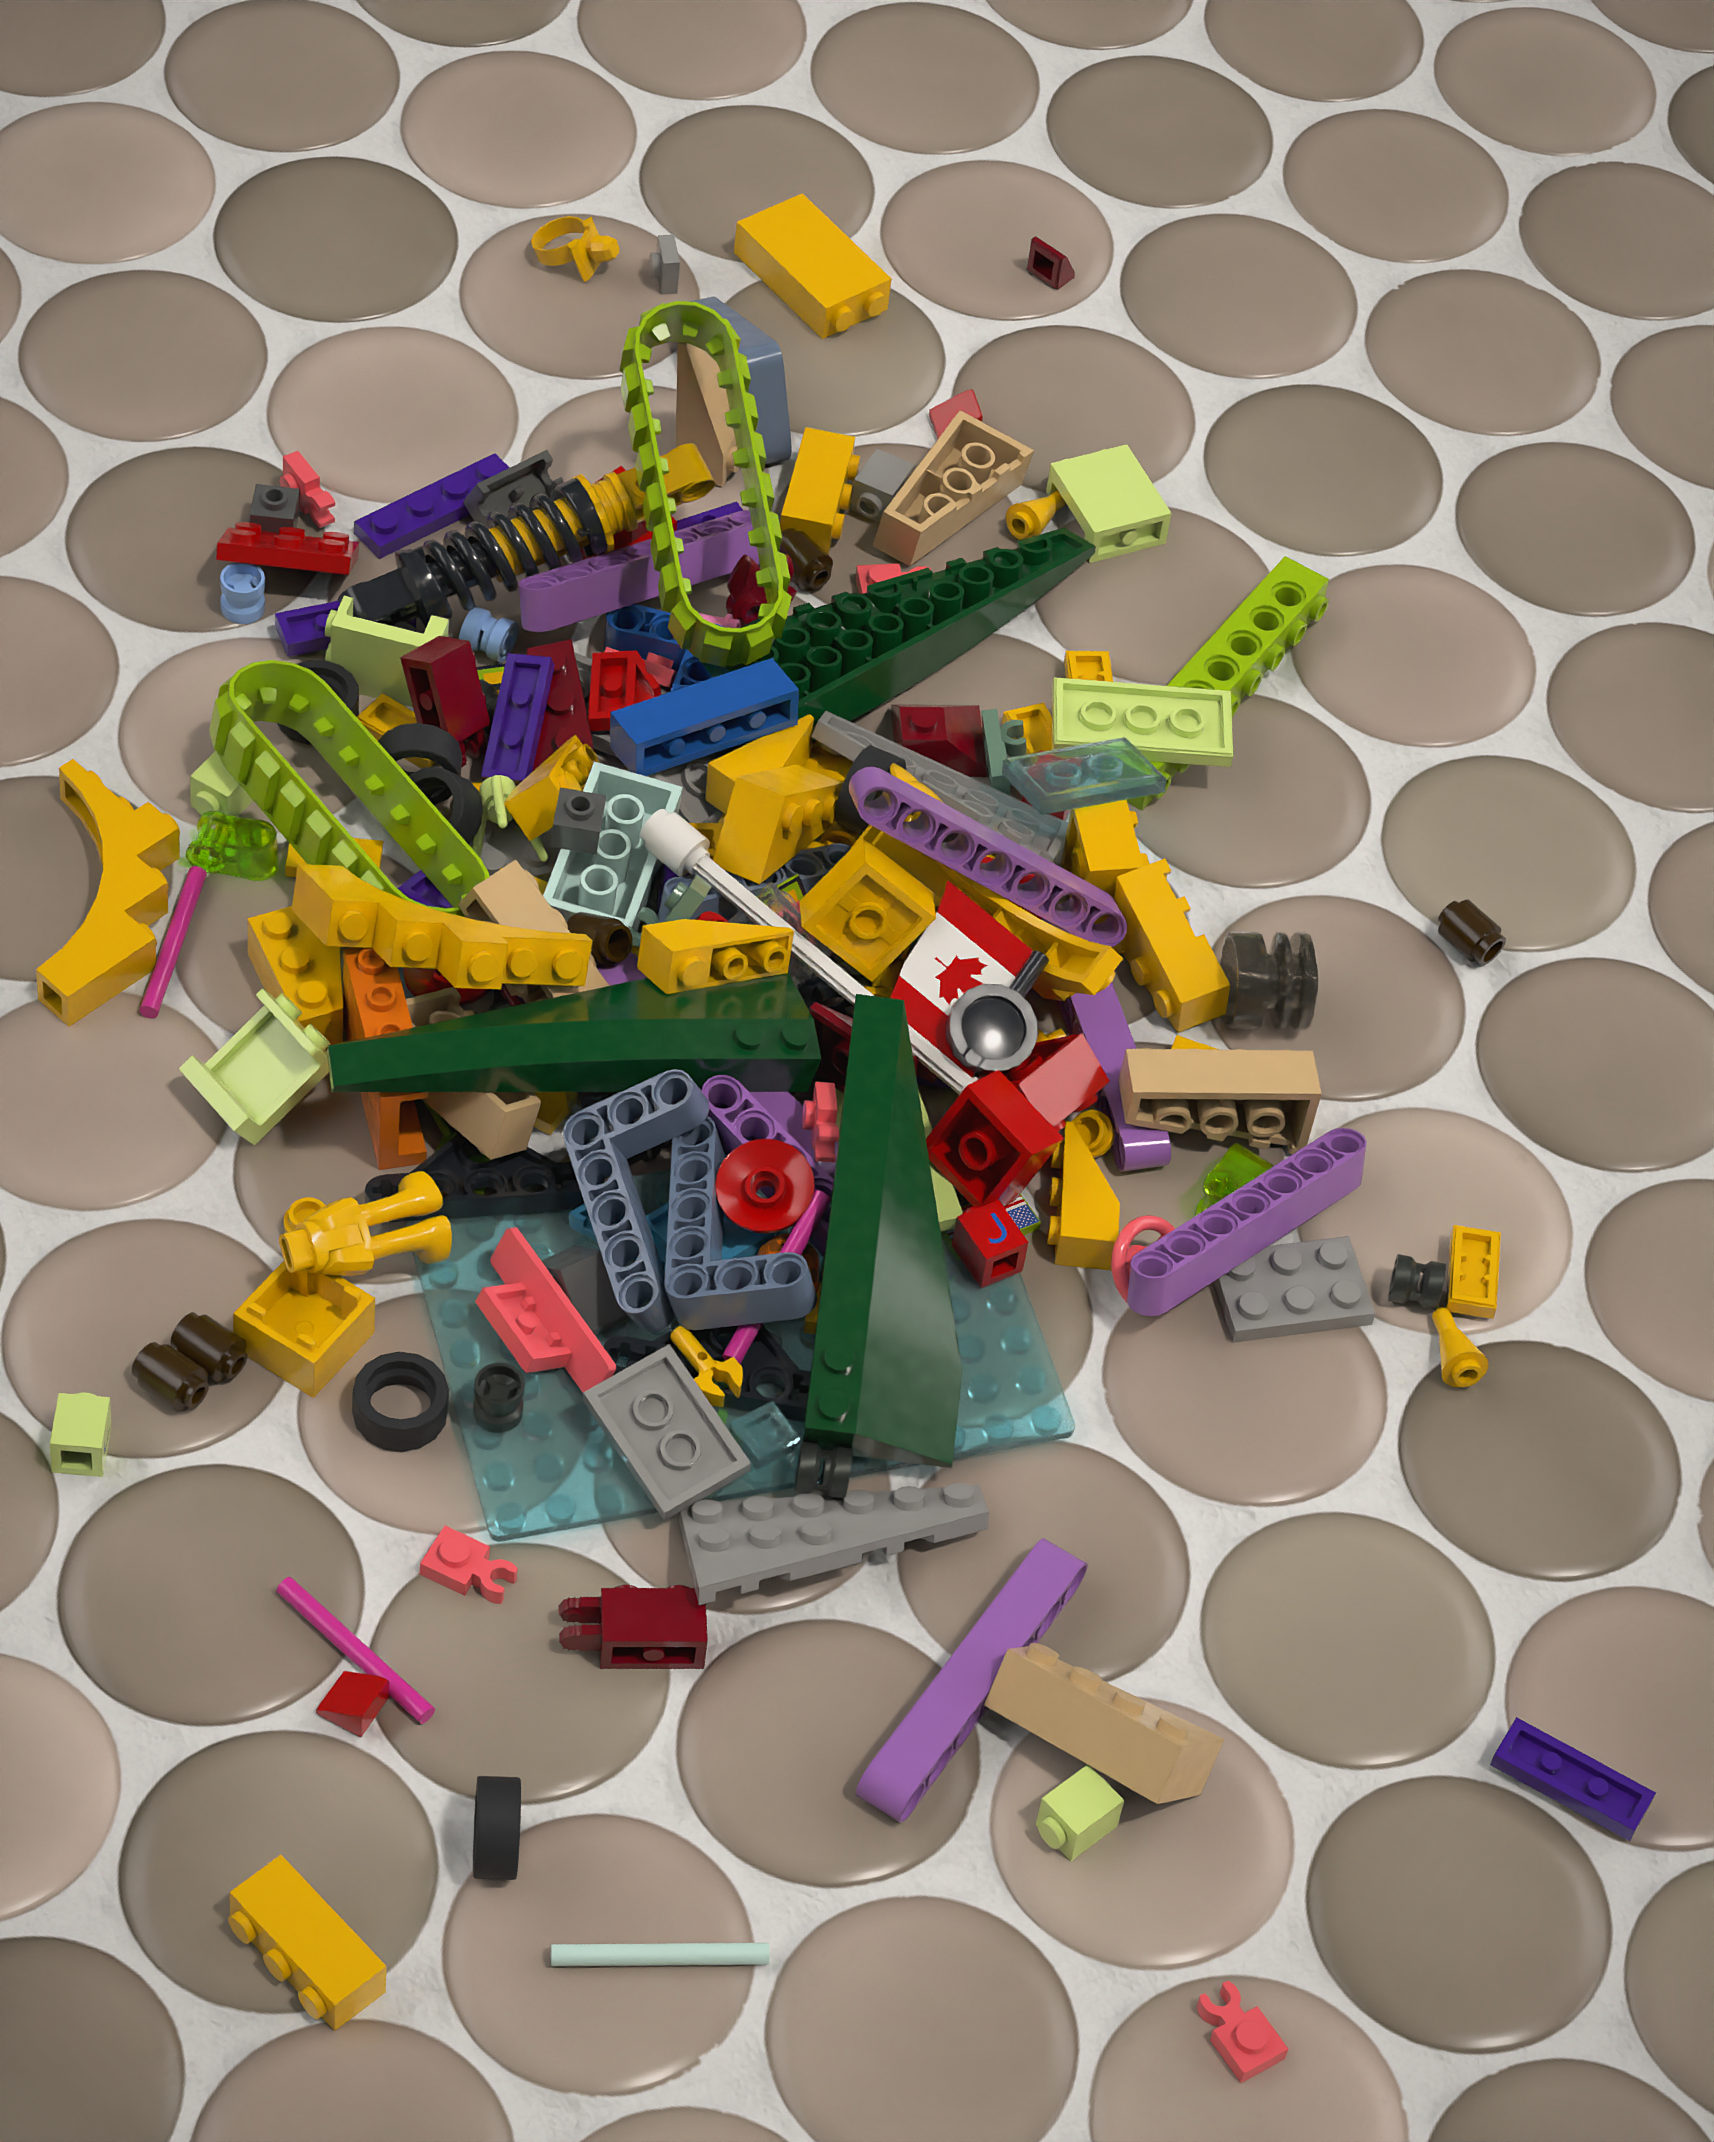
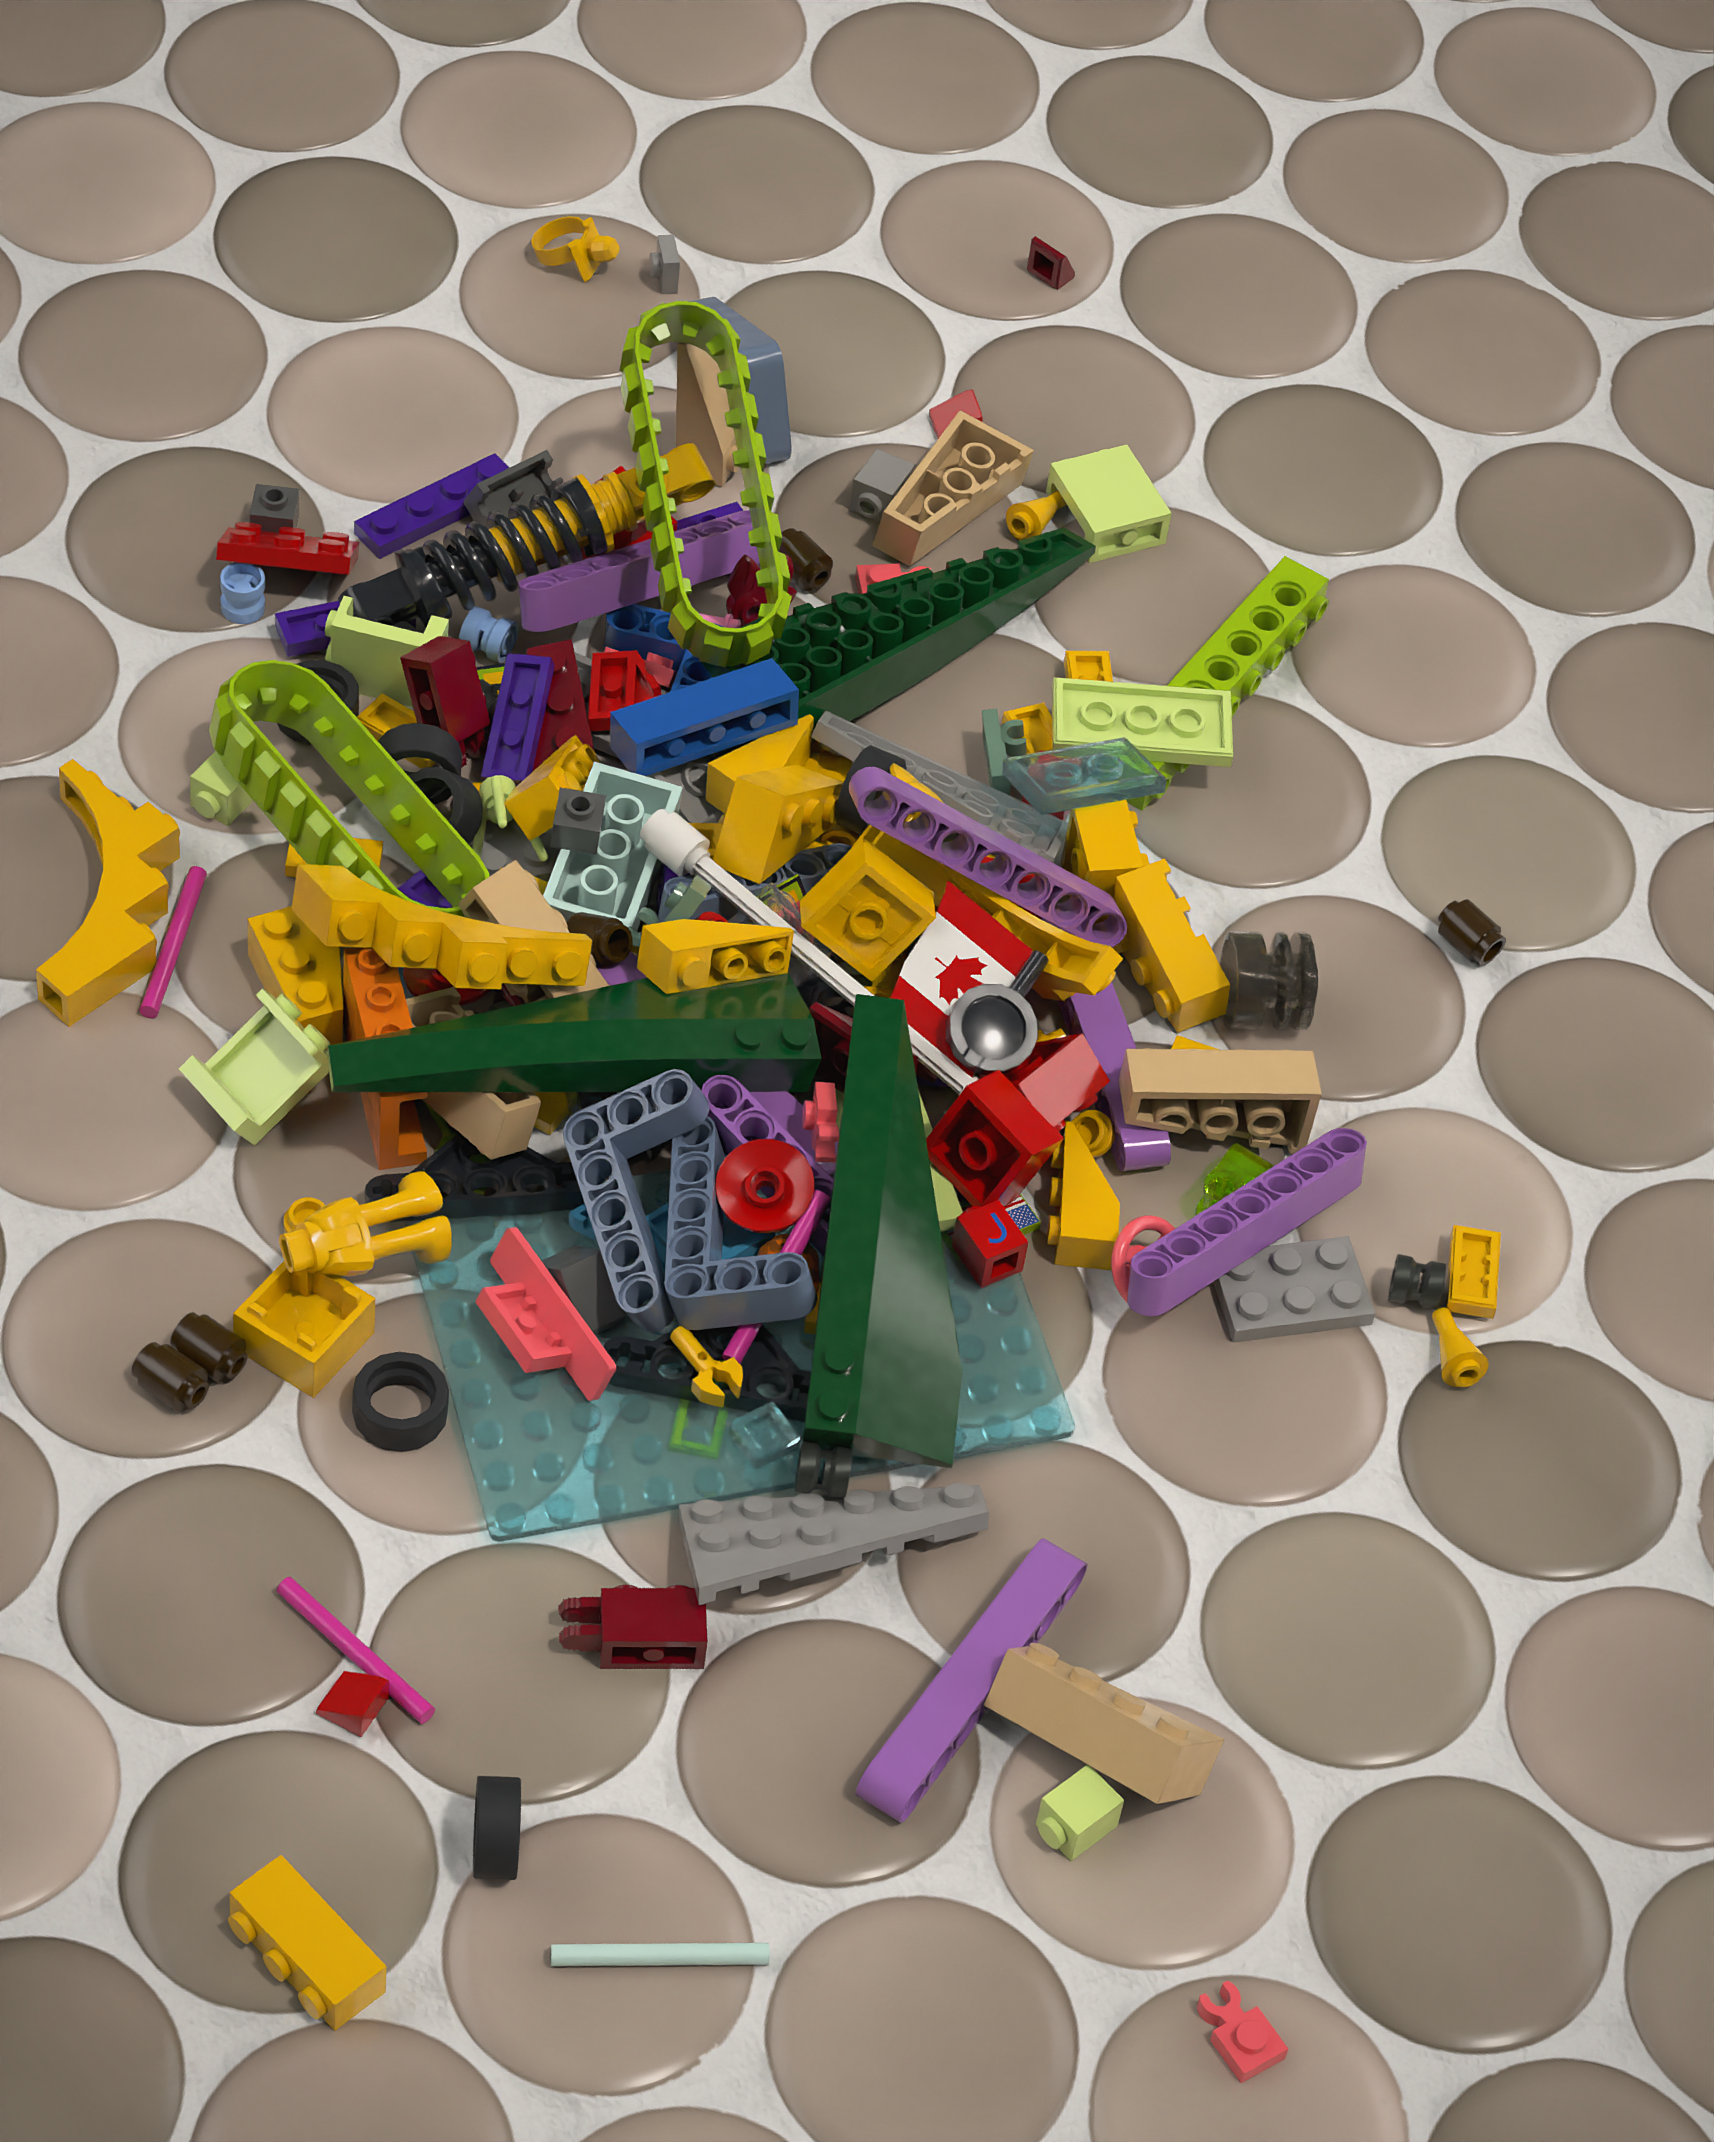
yellowish green brick [50,1392,111,1477] -> none
clear neon green piece [185,811,279,881] -> none
coral plate [279,451,335,528] -> none
coral plate [419,1525,518,1604] -> none
pearl dark grey wheel [473,1363,525,1433] -> none
light grey plate [583,1344,751,1521] -> none
yellow brick [734,193,892,339] -> none
yellow brick [780,427,861,555] -> none
dark red slope [891,704,987,777] -> none
dark purple plate [1490,1717,1656,1841] -> none

